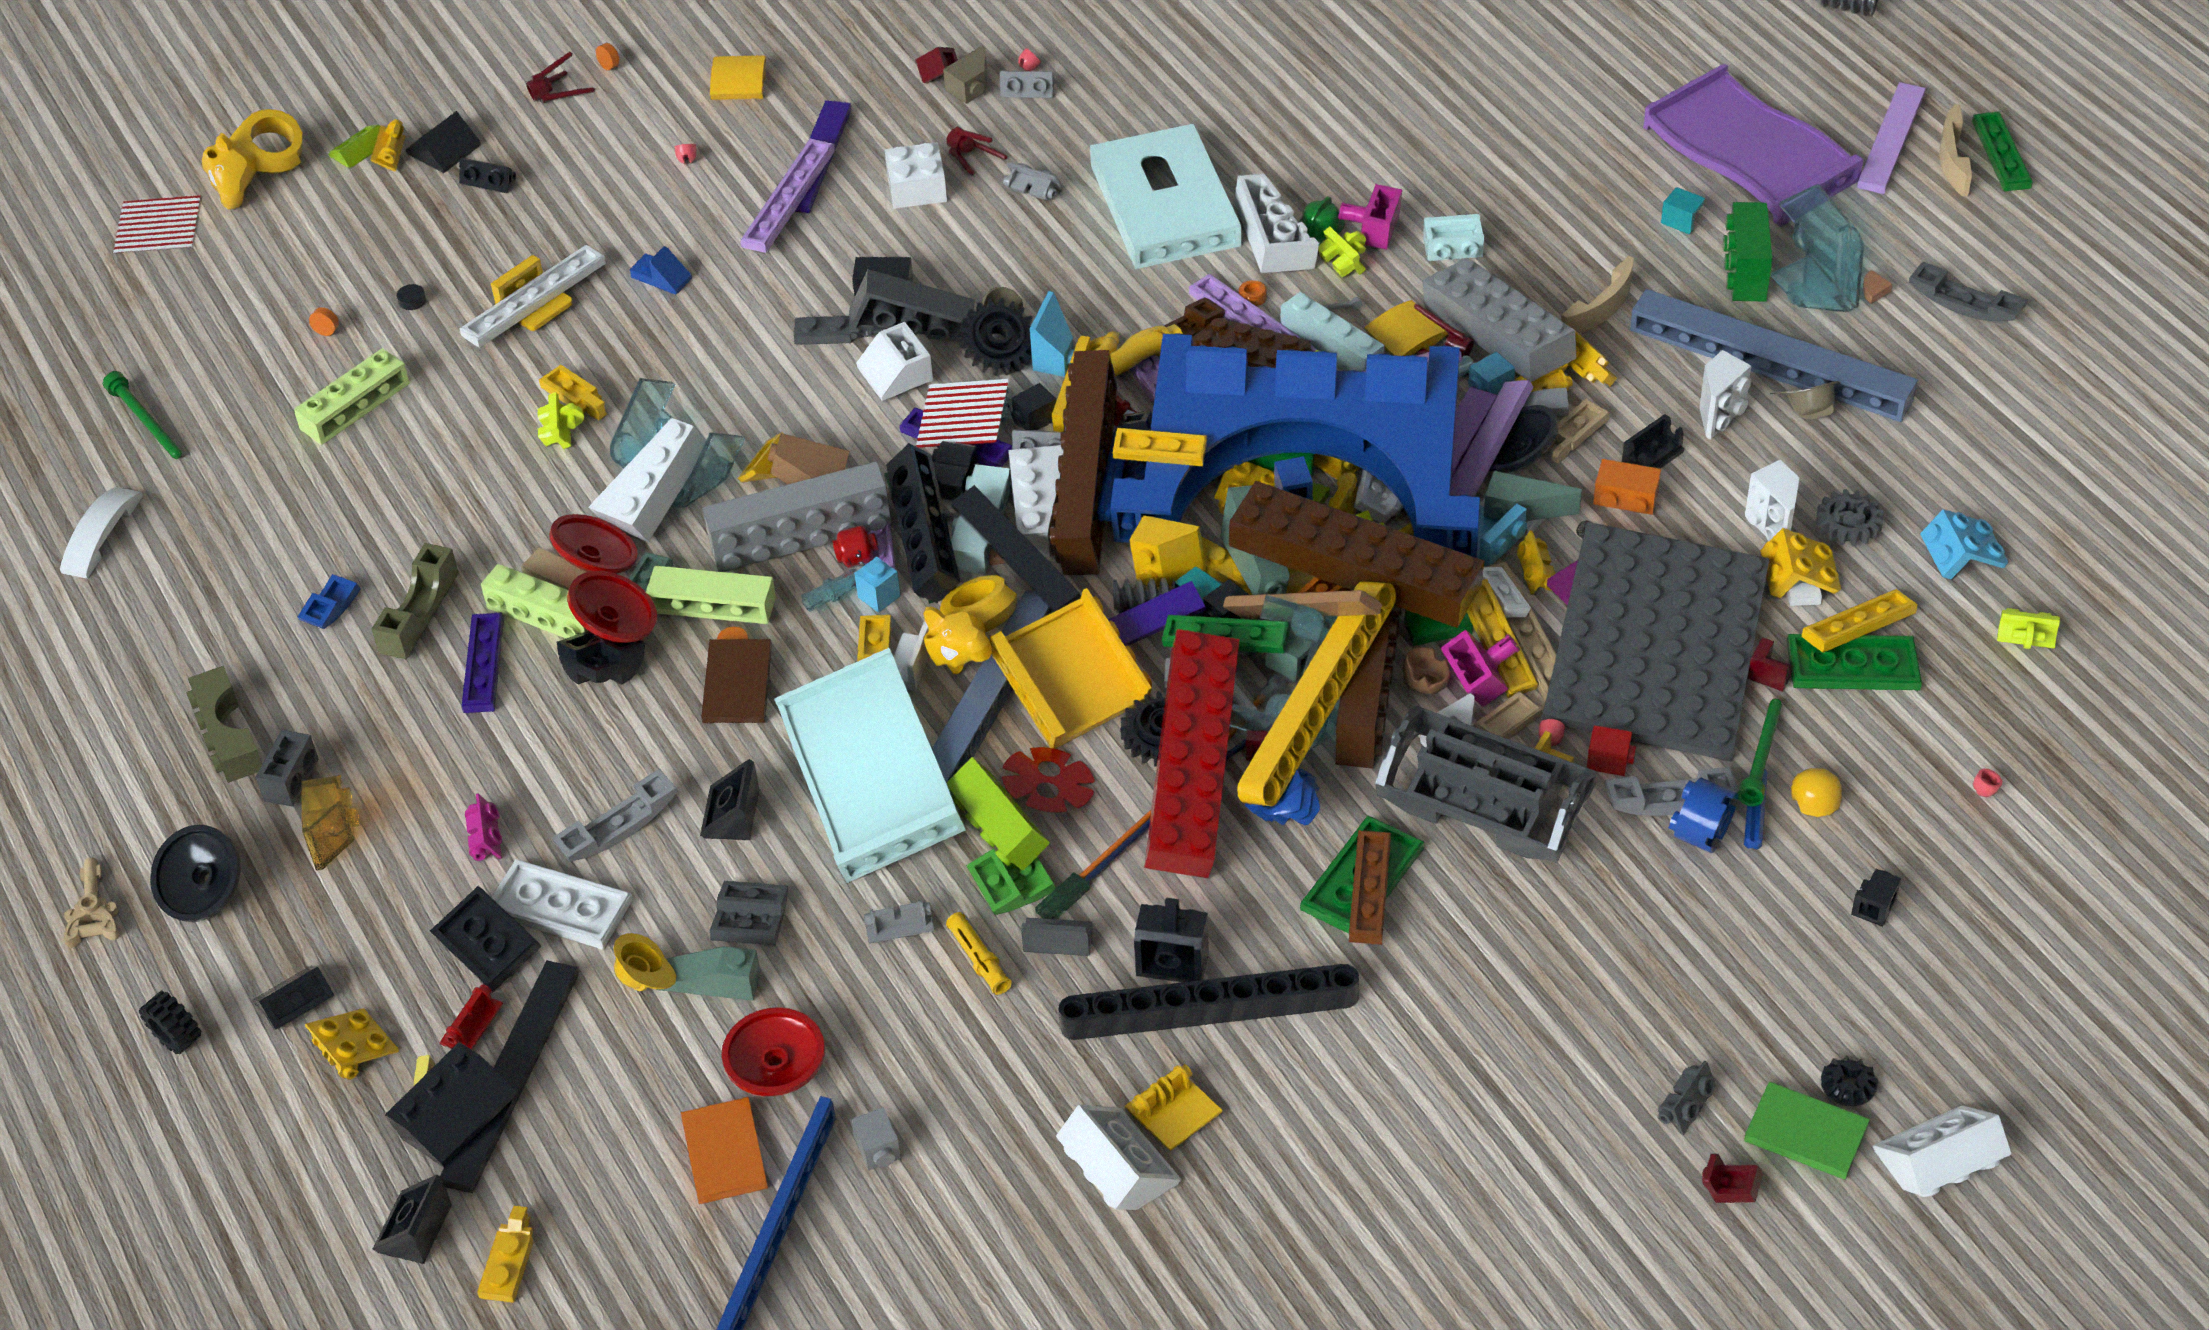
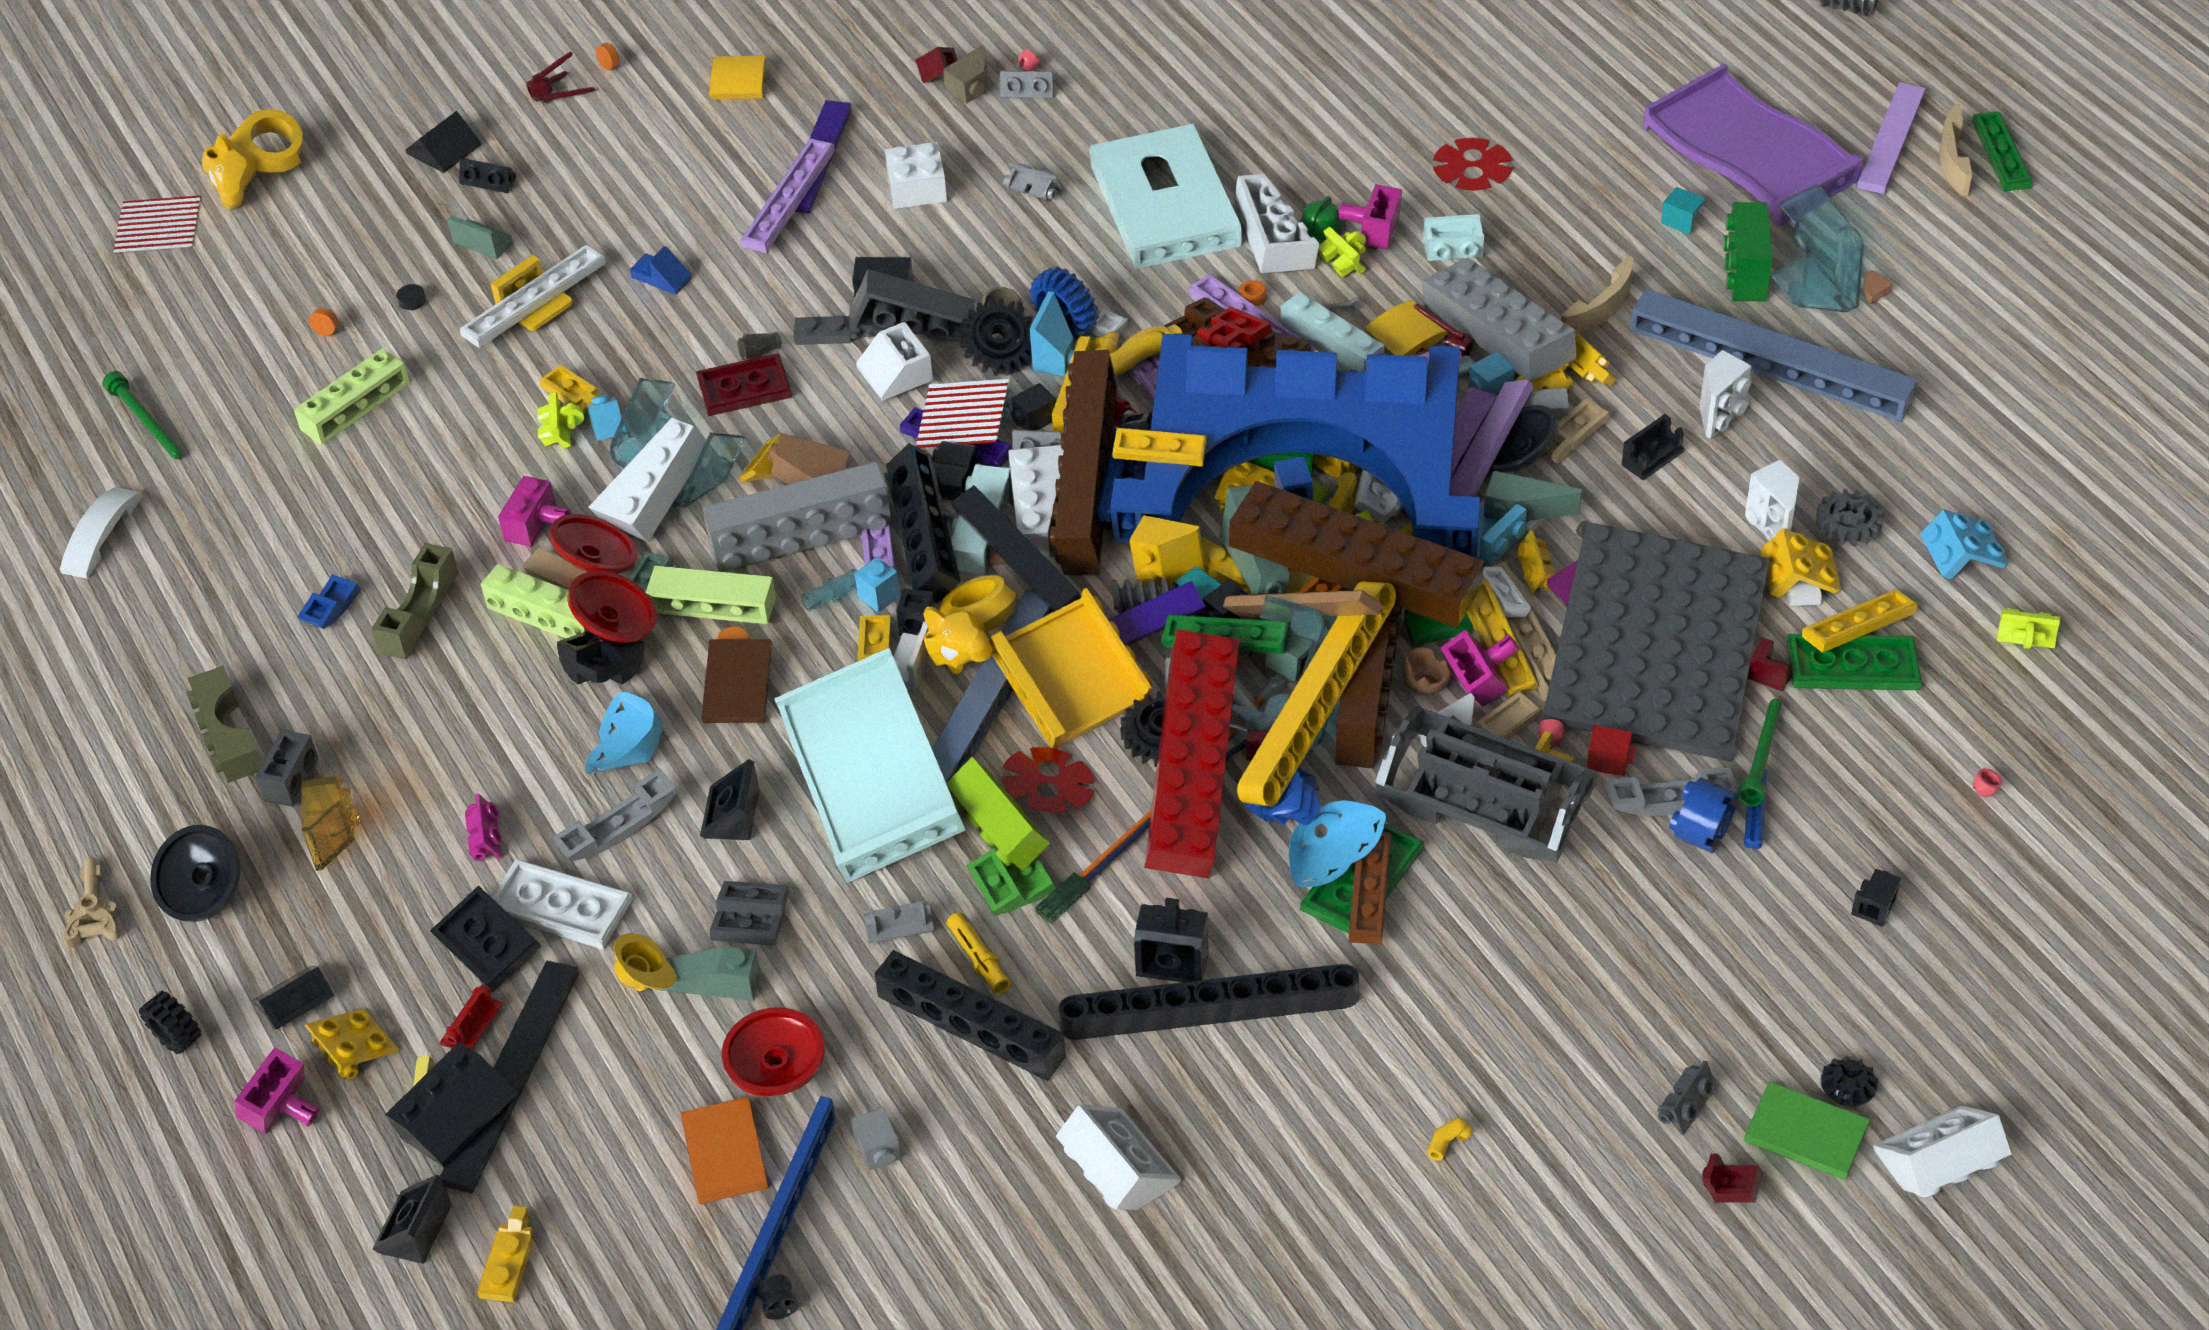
lime slope [328,124,380,168] -> none
yellow hinge [370,119,406,172] -> none
dark purple tile [462,613,504,713] -> none
coral hinge [675,144,697,164] -> none
red head [833,525,879,568] -> none
dark red plant [946,126,1007,175] -> none
dark grey panel [1021,917,1093,956] -> none
yellow hinge [1125,1064,1223,1151] -> none
orange brick [1593,459,1661,515] -> none
dark tan piece [1770,381,1841,420] -> none
yellow hair [1791,768,1842,817] -> none
dark grey slope [1909,262,2028,321] -> none
none -> dark pink brick [234,1047,320,1134]
none -> sand green panel [447,216,513,259]
none -> dark pink brick [498,476,571,547]
none -> medium azure piece [584,692,663,774]
none -> medium azure brick [586,394,626,441]
none -> dark red tile [696,353,792,416]
none -> clear smoke cone [737,332,782,360]
none -> black wheel [756,1274,799,1320]
none -> black brick [874,950,1066,1081]
none -> black brick [896,588,935,636]
none -> blue gear [1029,266,1099,340]
none -> white tile [1089,309,1128,337]
none -> red plate [1197,307,1272,349]
none -> medium azure piece [1289,800,1386,887]
none -> yellow arm [1427,1117,1473,1161]
none -> red piece [1433,138,1513,190]

